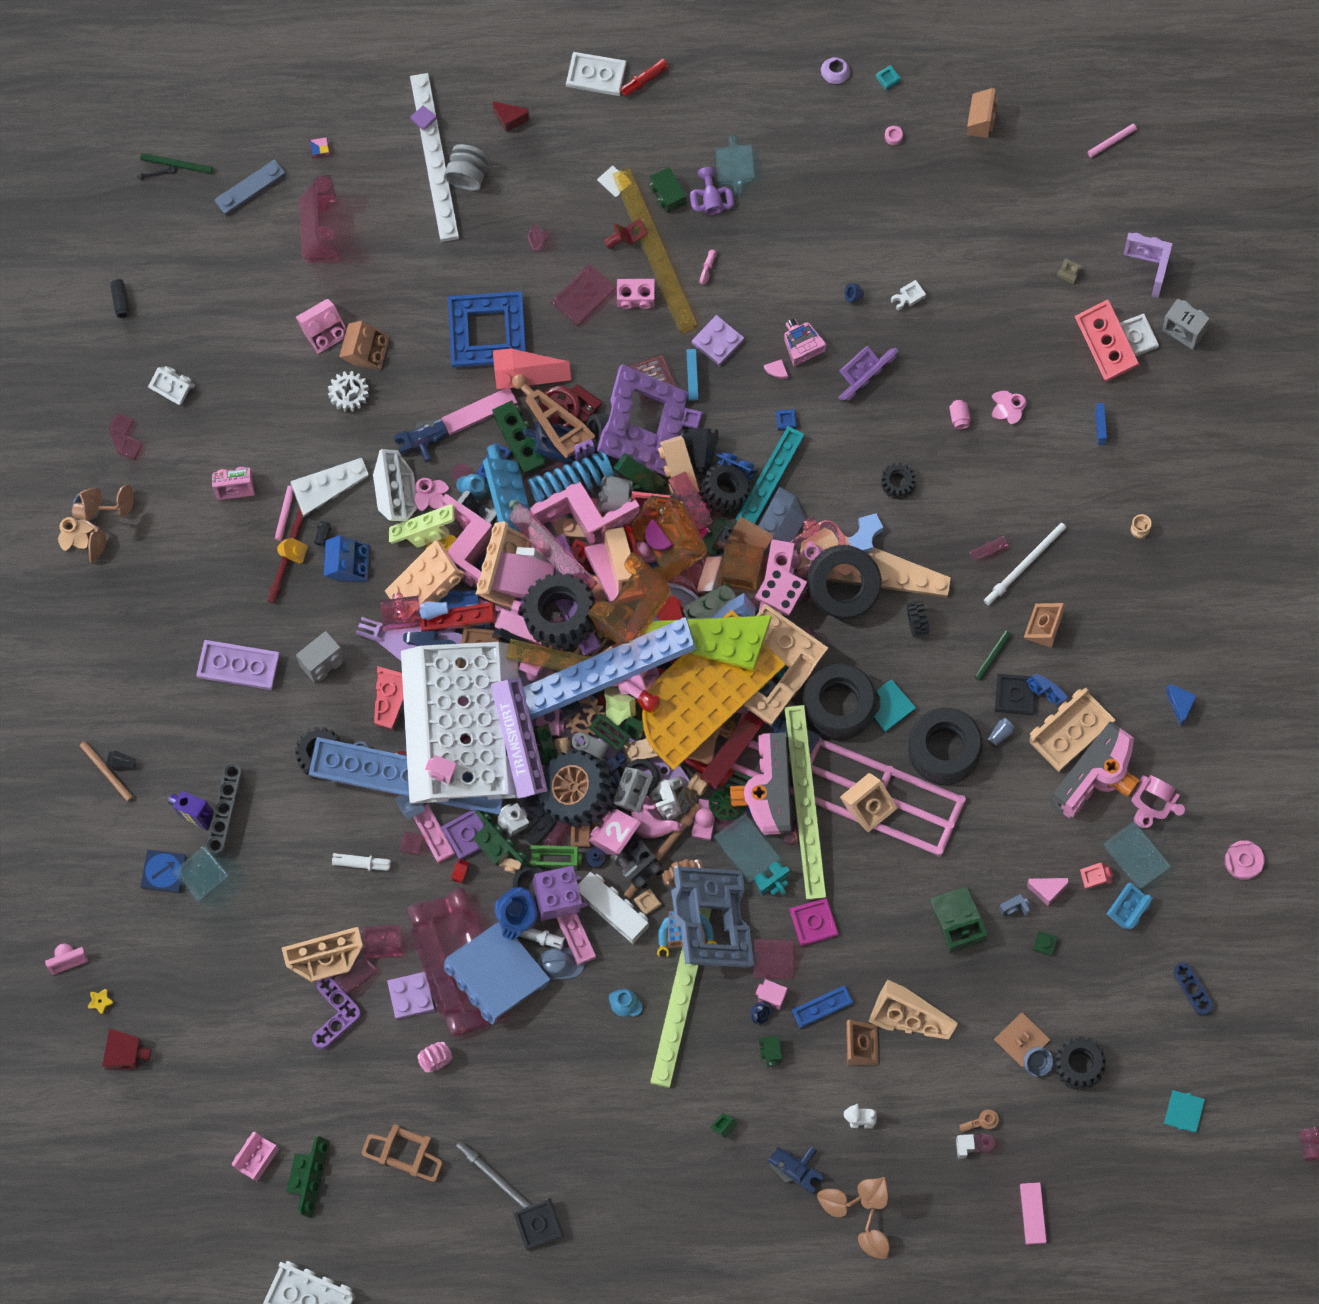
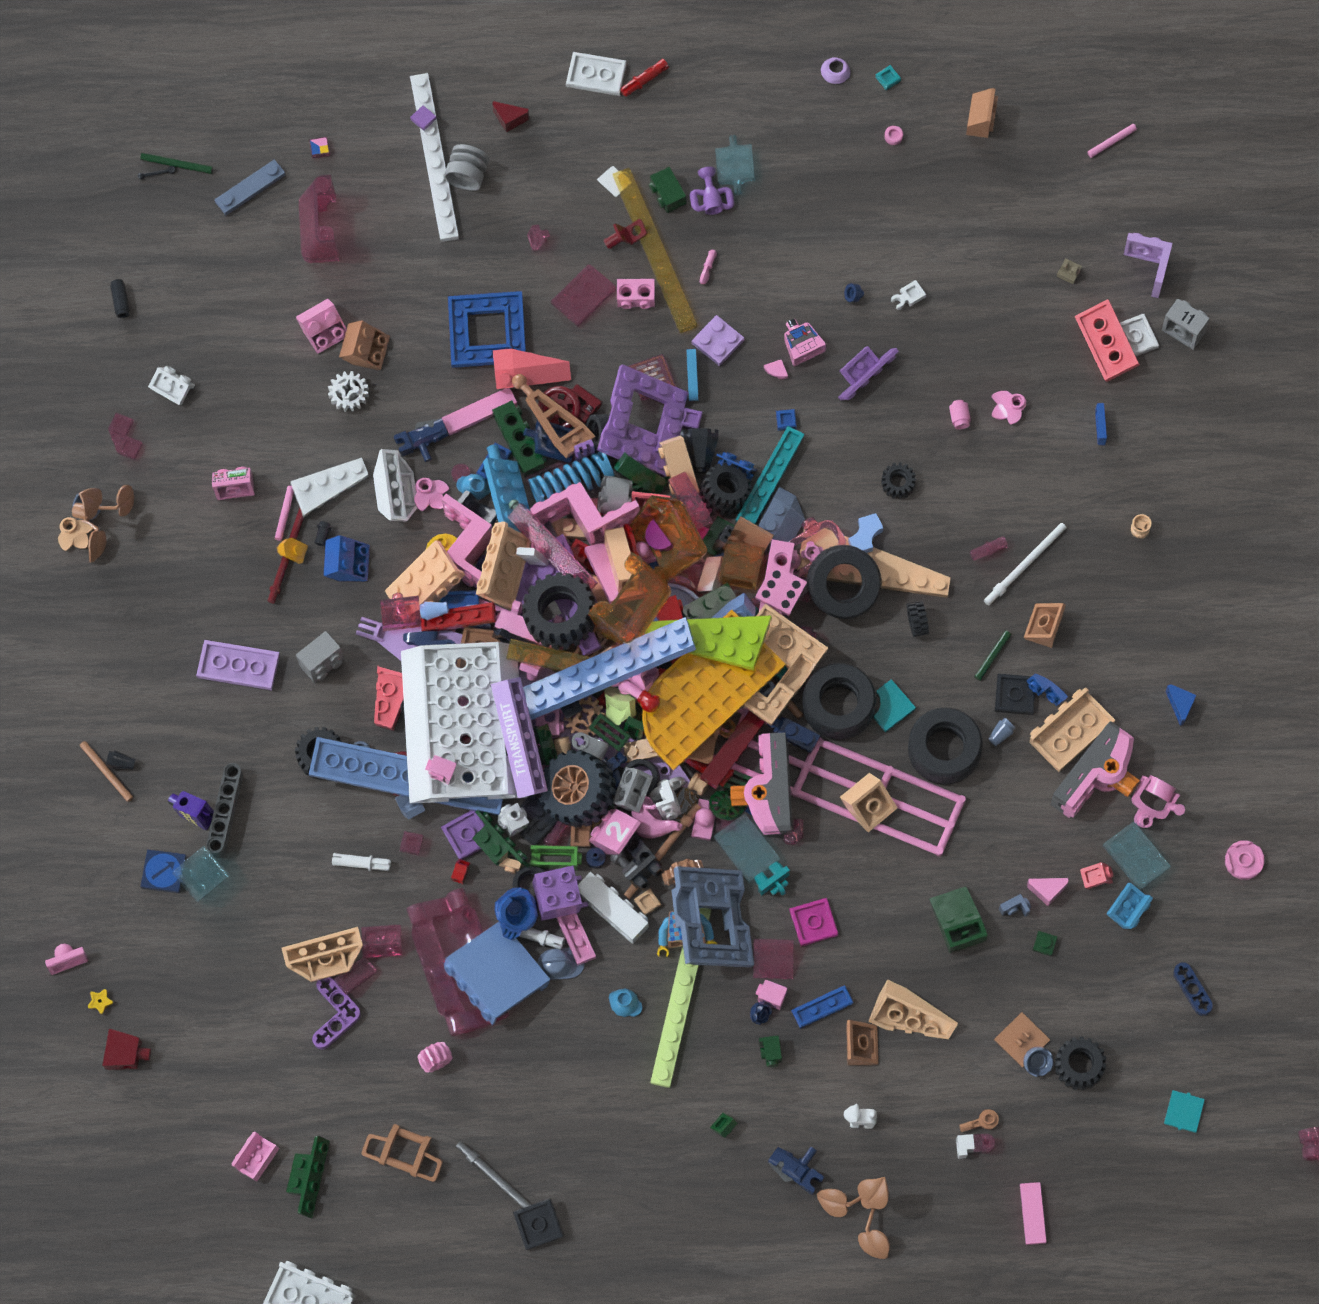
lavender plate [387,972,434,1020] -> none
yellowish green bracket [389,504,455,548] -> none
bright pink tile [413,804,455,864] -> none
bright pink slope [491,552,555,598] -> none
yellowish green plate [785,705,826,900] -> none

